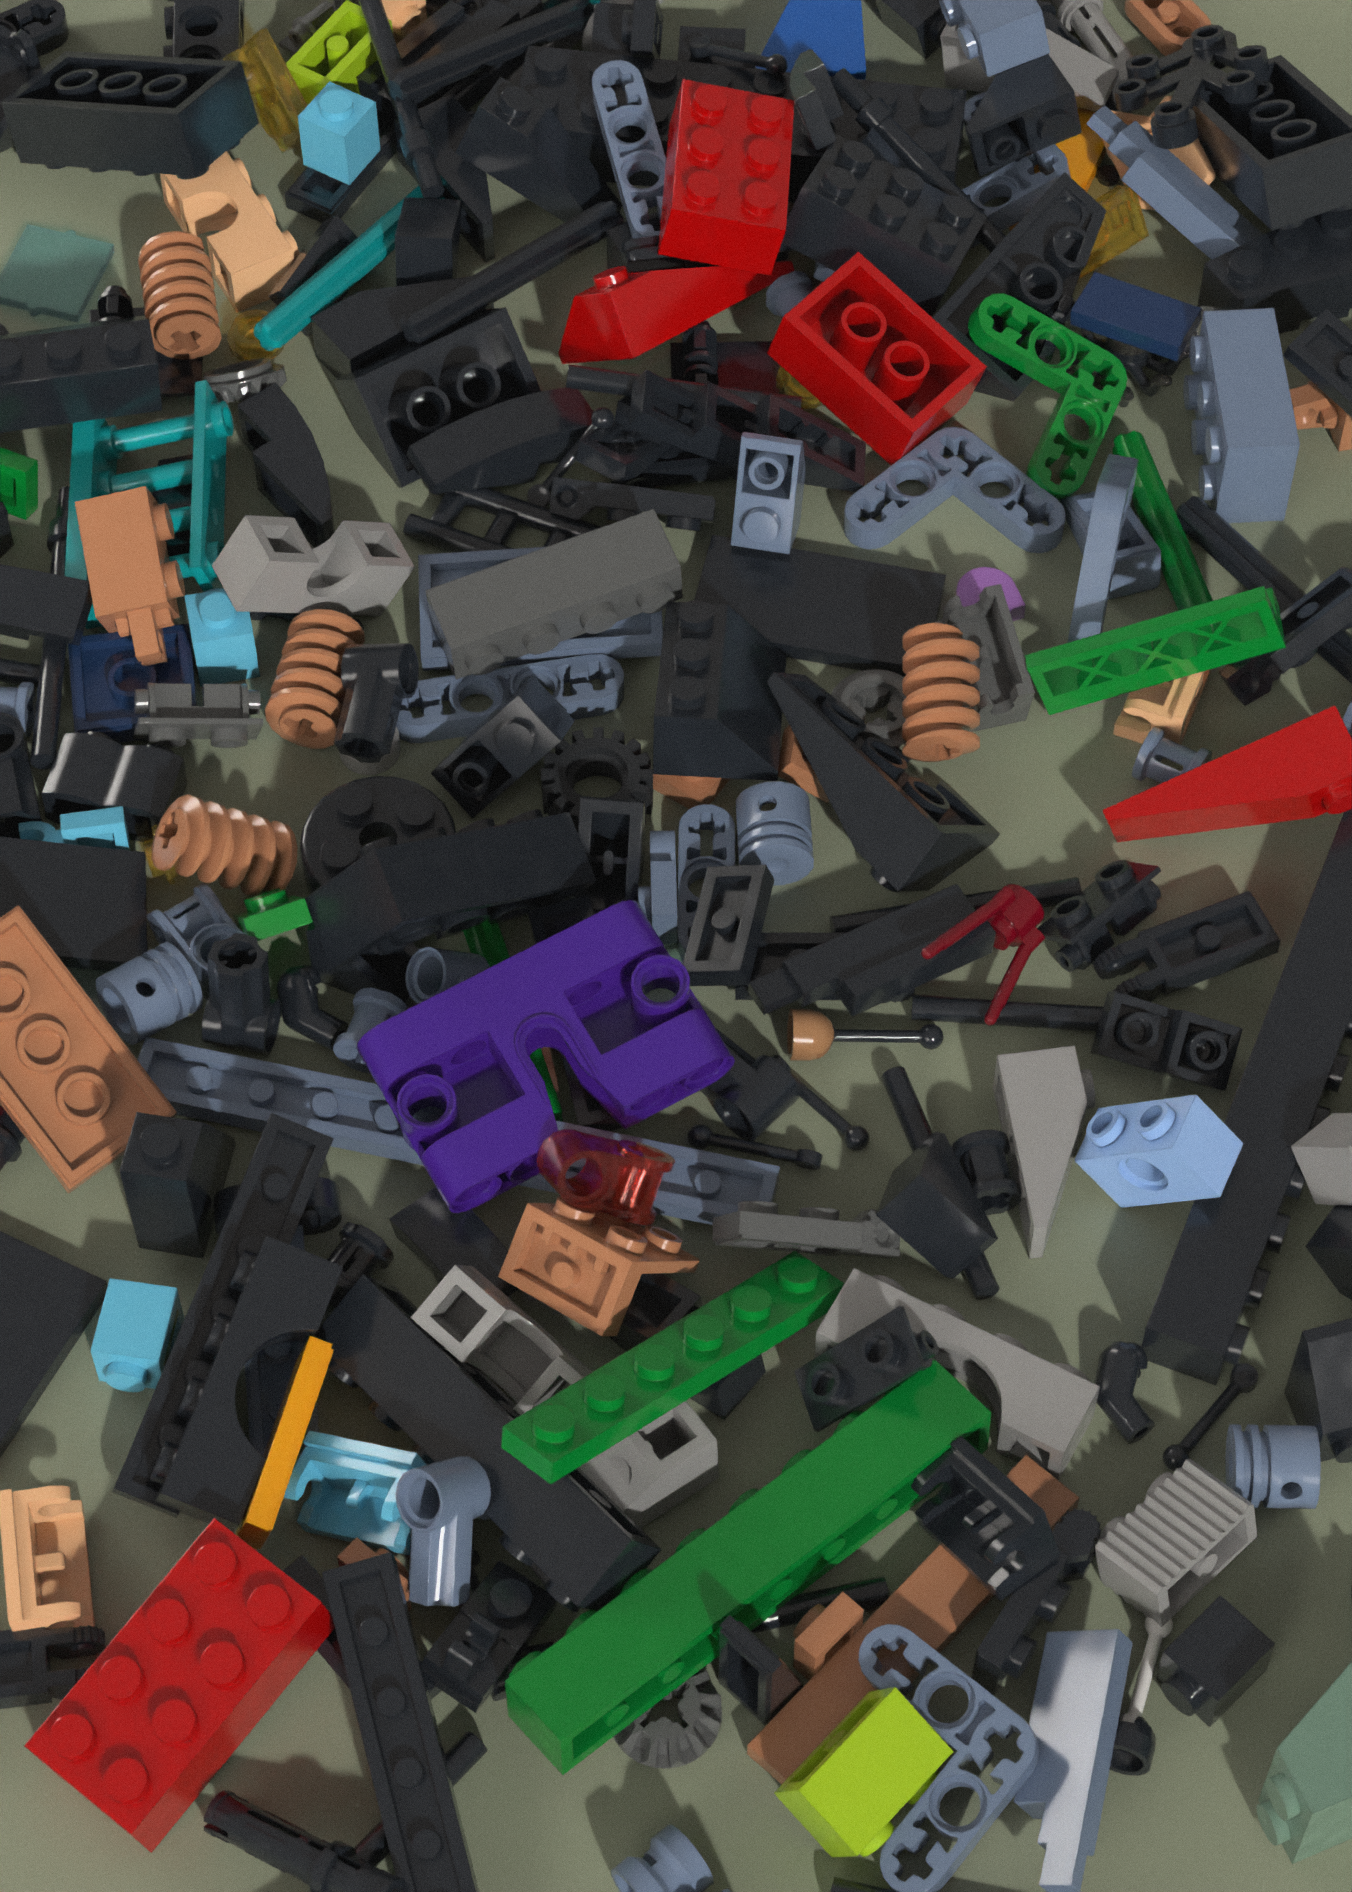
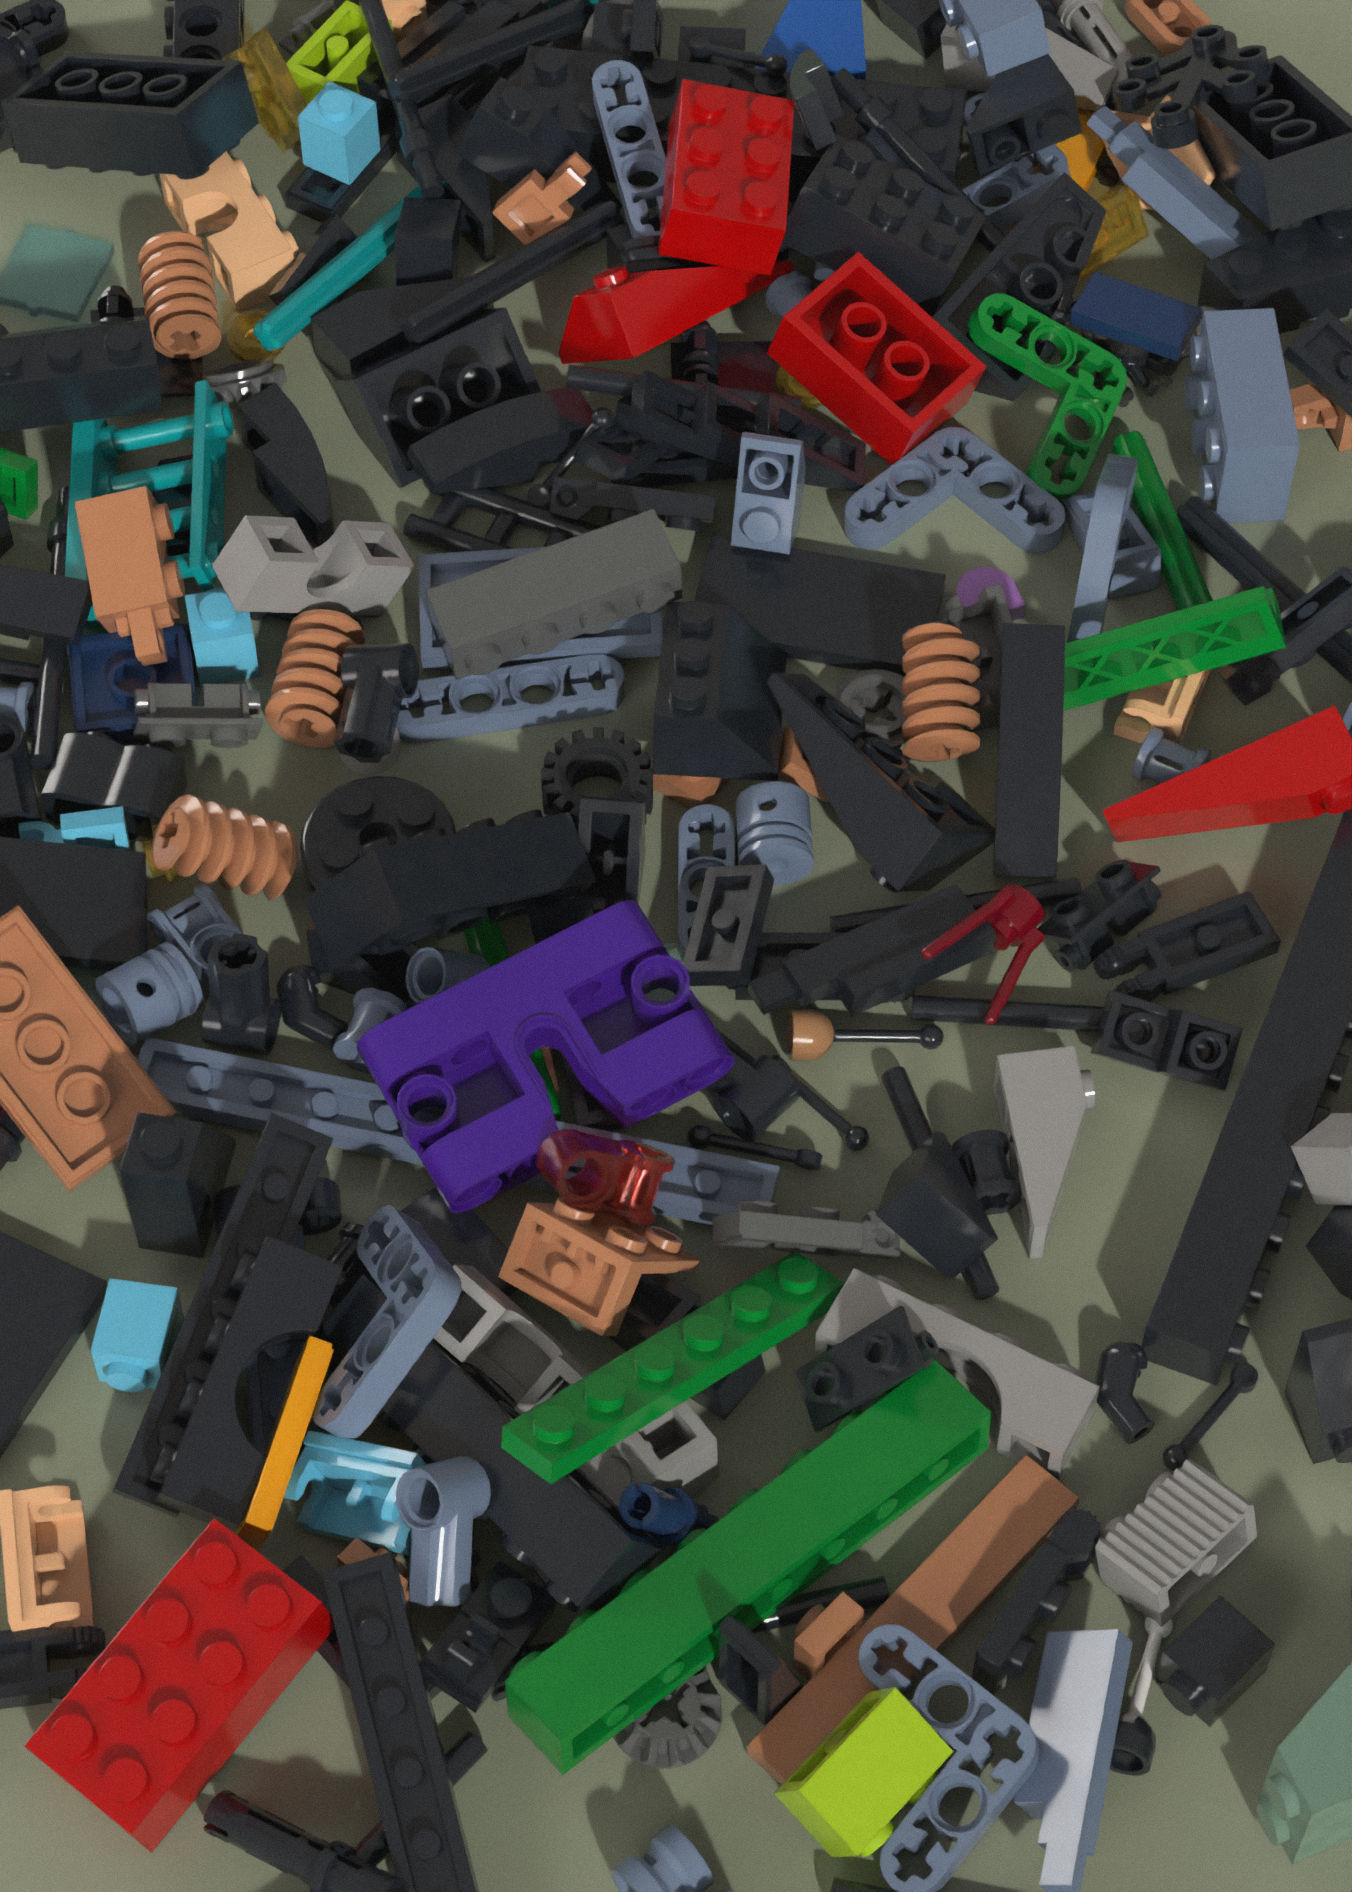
green plate [233,888,313,941] -> none
black slope [431,676,575,819] -> none
sand blue plate [638,830,678,949] -> none
black hinge [911,1436,1061,1601] -> none
light blue brick [1074,1094,1243,1208] -> none
sand blue piece [1225,1424,1321,1509] -> none
none -> sand blue beam [313,1205,462,1440]
none -> nougat plate [492,152,592,245]
none -> dark blue axle [618,1482,719,1545]
none -> black slope [992,623,1065,878]

